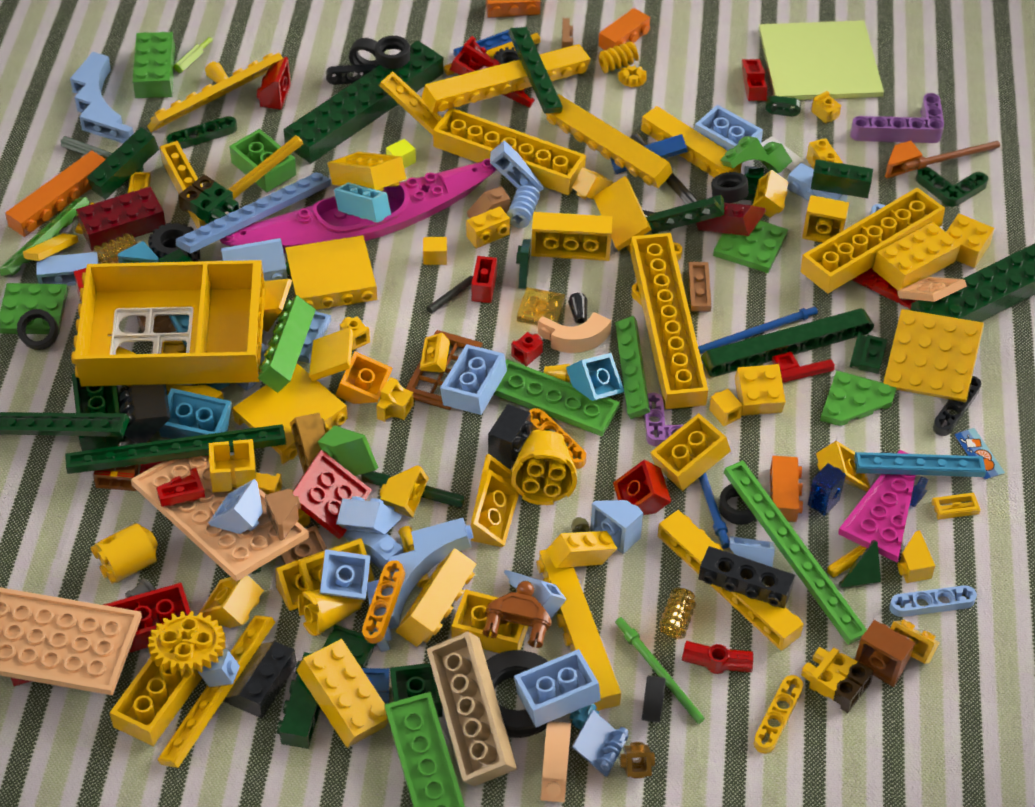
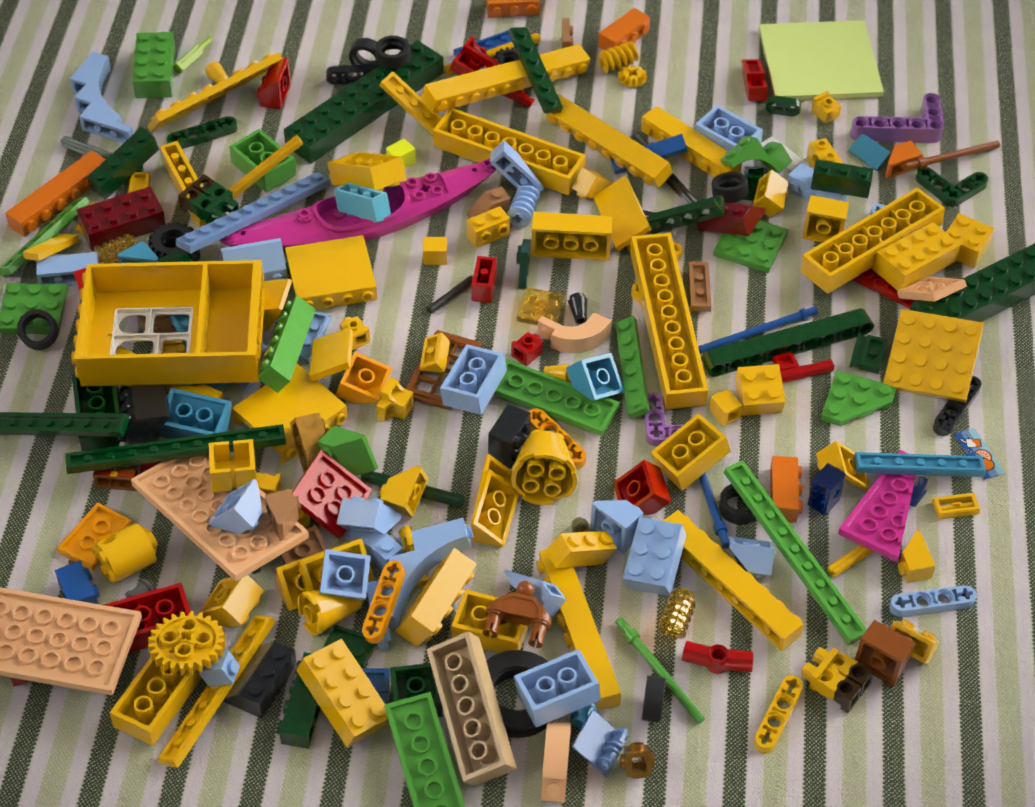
red wing [156,468,205,507] -> none
black brick [698,546,795,609] -> none
dark green tile [839,540,881,588] -> none
none -> blue brick [55,560,100,604]
none -> light orange tile [56,502,133,571]
none -> light blue brick [622,517,686,596]
none -> dark azure slope [848,134,890,171]

